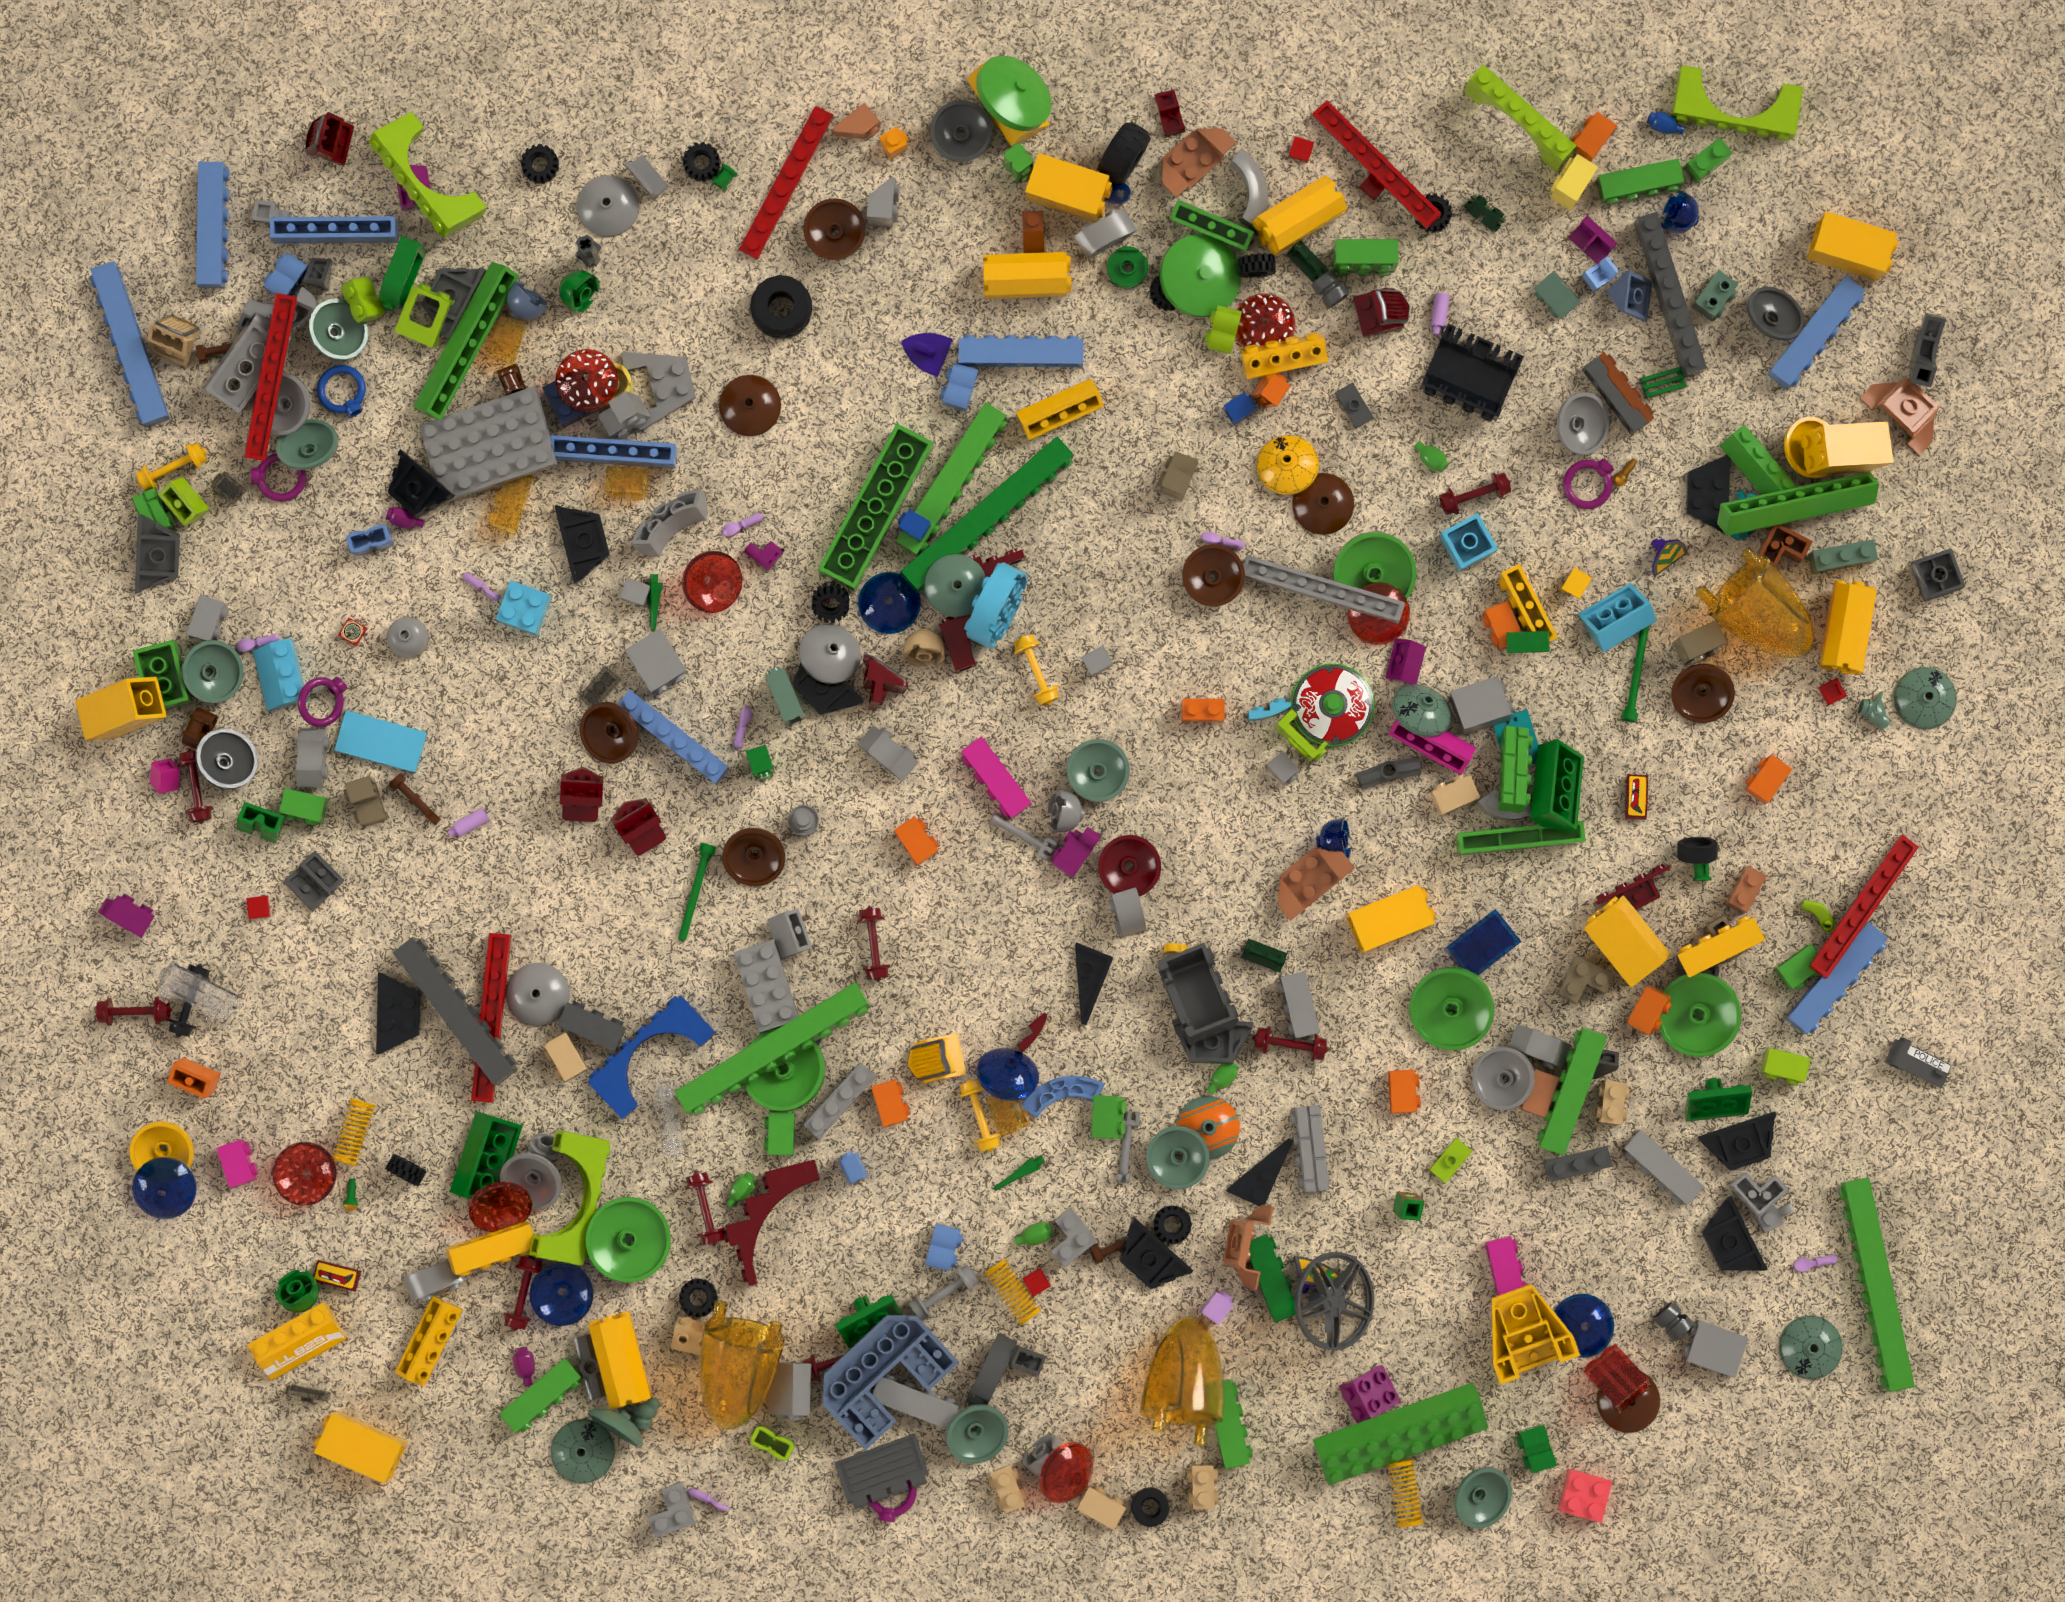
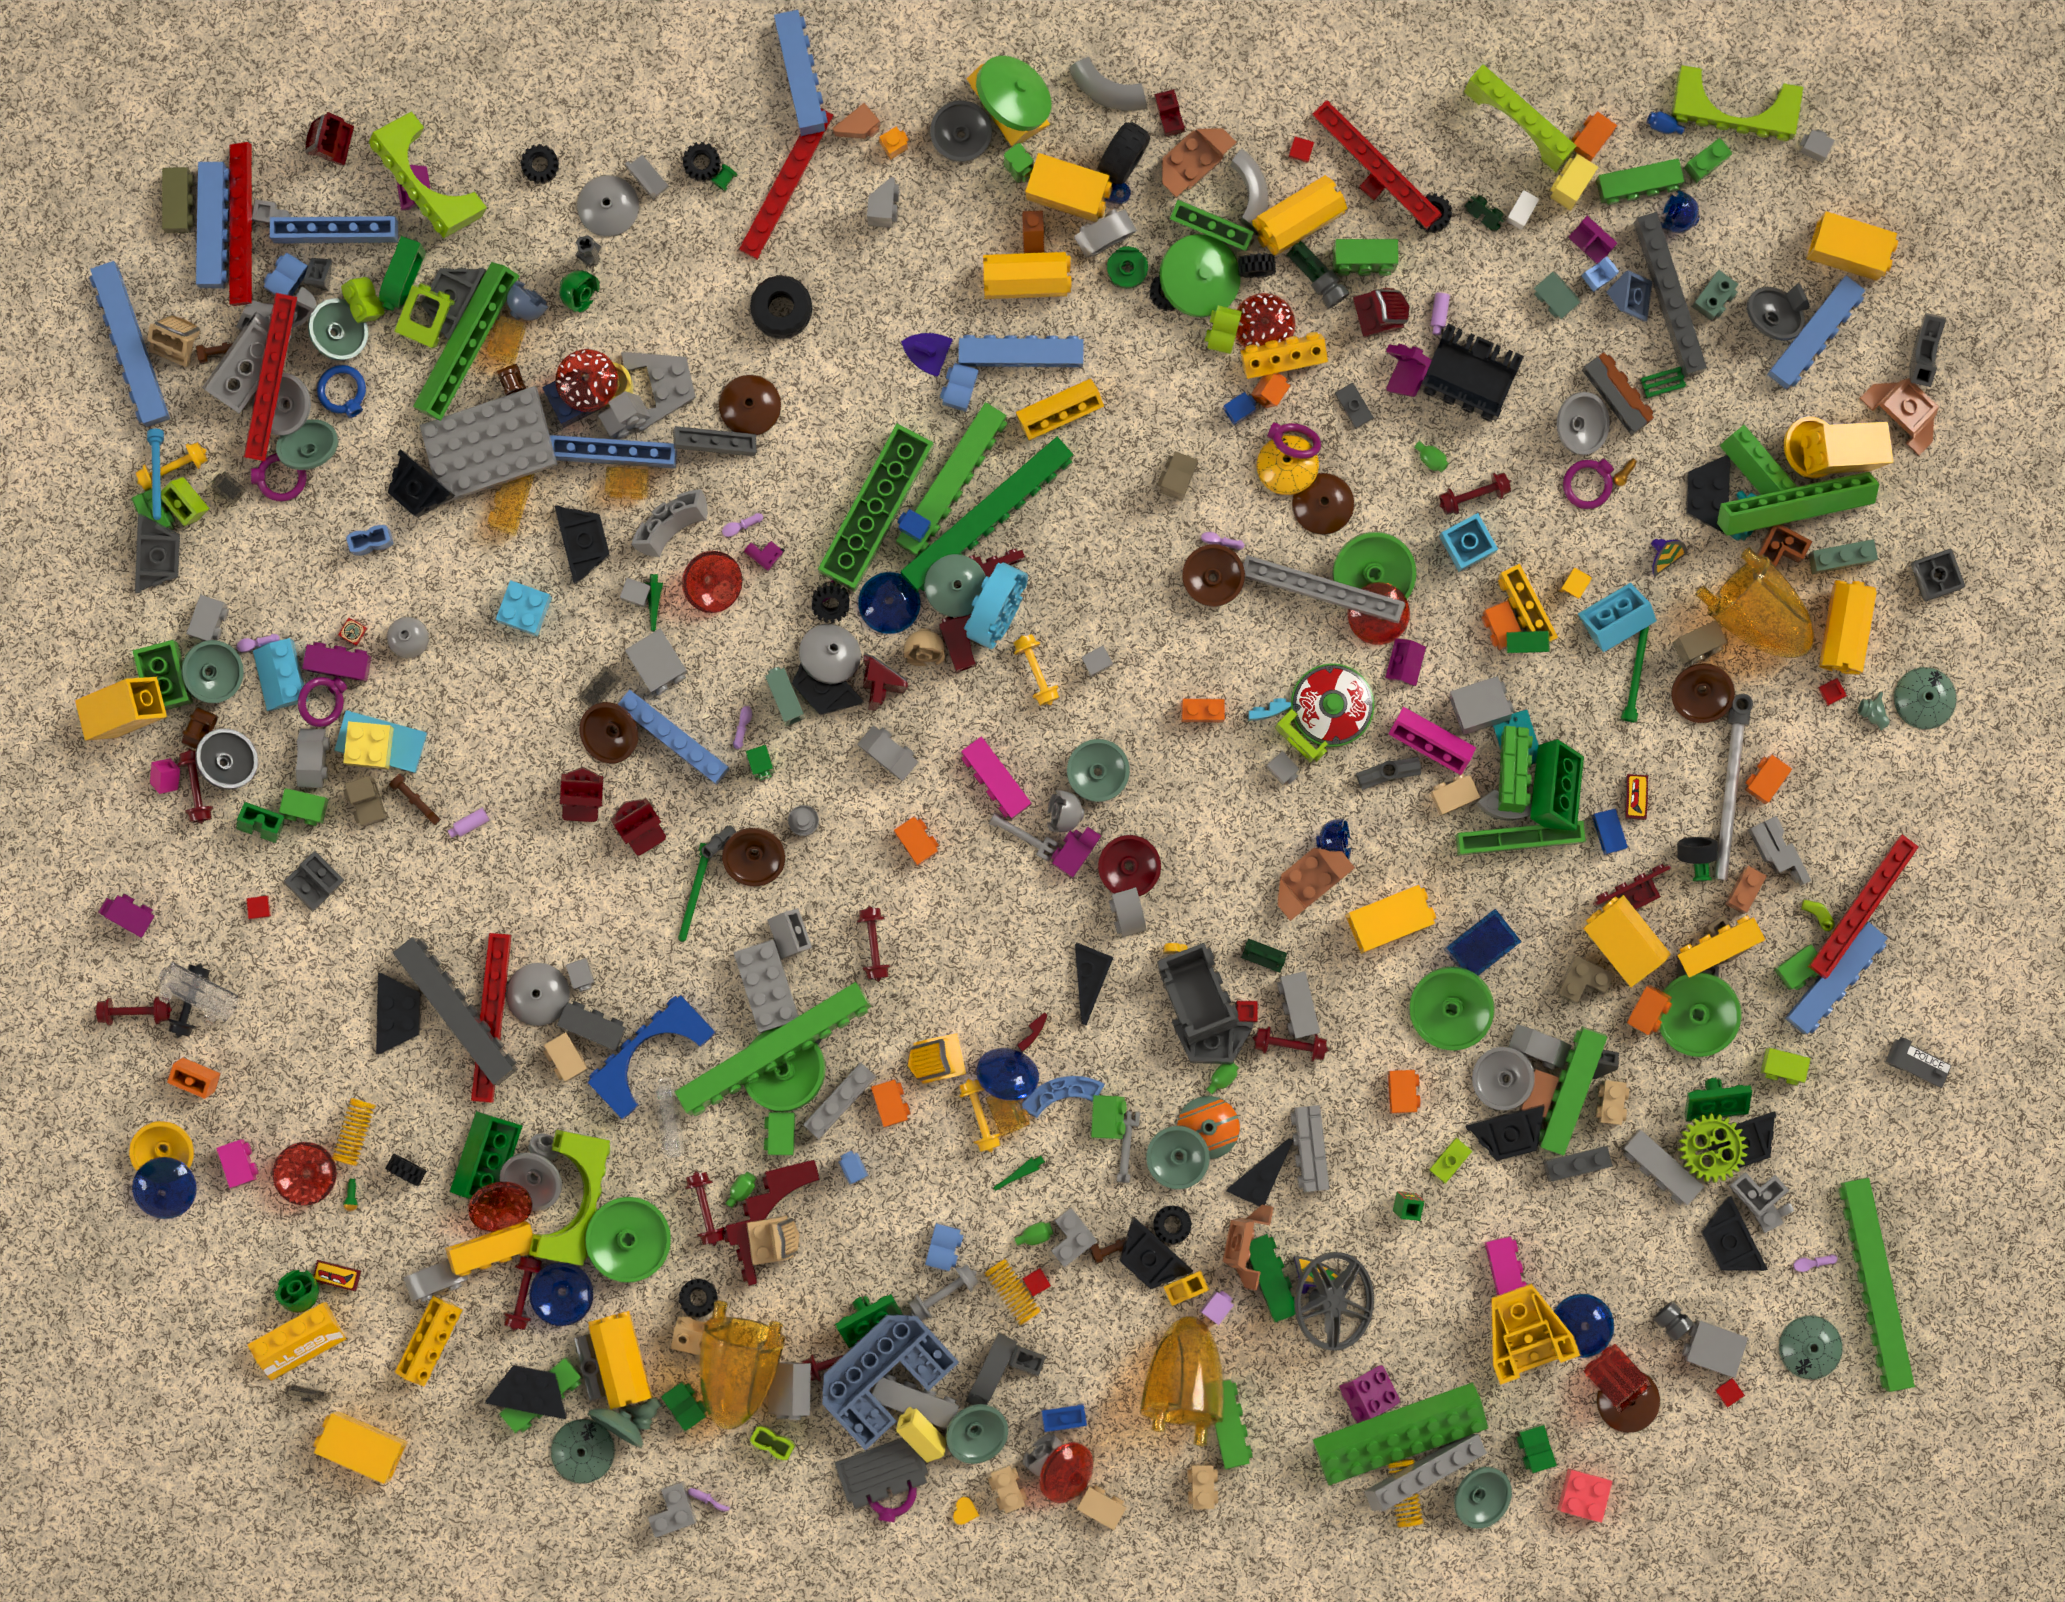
magenta plant [386,507,425,529] -> none
lavender piece [463,573,500,600] -> none
magenta plant [512,1347,535,1387] -> none
reddish brown dish [803,198,866,260] -> none
black tyre [1131,1487,1170,1527] -> none
sand green dish [1392,684,1452,737] -> none
none -> dark azure piece [147,428,164,520]
none -> olive brick [162,167,195,233]
none -> red plate [229,142,252,306]
none -> magenta brick [302,642,372,682]
none -> light yellow brick [343,721,394,770]
none -> black wing [485,1365,567,1420]
none -> light grey brick [566,958,595,992]
none -> green brick [661,1381,708,1432]
none -> dark grey plate [673,426,757,457]
none -> dark grey pin [701,825,736,858]
none -> tan piece [746,1215,800,1265]
none -> medium blue brick [774,10,828,136]
none -> light yellow brick [896,1407,947,1463]
none -> yellow tile [953,1496,979,1525]
none -> blue panel [1042,1403,1087,1432]
none -> light grey brick [1069,57,1147,111]
none -> yellow brick [1164,1270,1209,1306]
none -> red tile [1236,1001,1258,1022]
none -> magenta piece [1267,422,1321,459]
none -> light grey brick [1364,1434,1487,1511]
none -> magenta bracket [1385,343,1432,397]
none -> black wing [1466,1104,1545,1161]
none -> white piece [1506,190,1539,230]
none -> blue panel [1591,809,1628,855]
none -> lime gear [1678,1113,1748,1183]
none -> flat silver piece [1715,693,1753,880]
none -> red tile [1715,1378,1745,1408]
none -> light grey plate [1748,816,1811,886]
none -> dark grey slope [1786,283,1810,311]
none -> light grey brick [1800,129,1835,163]

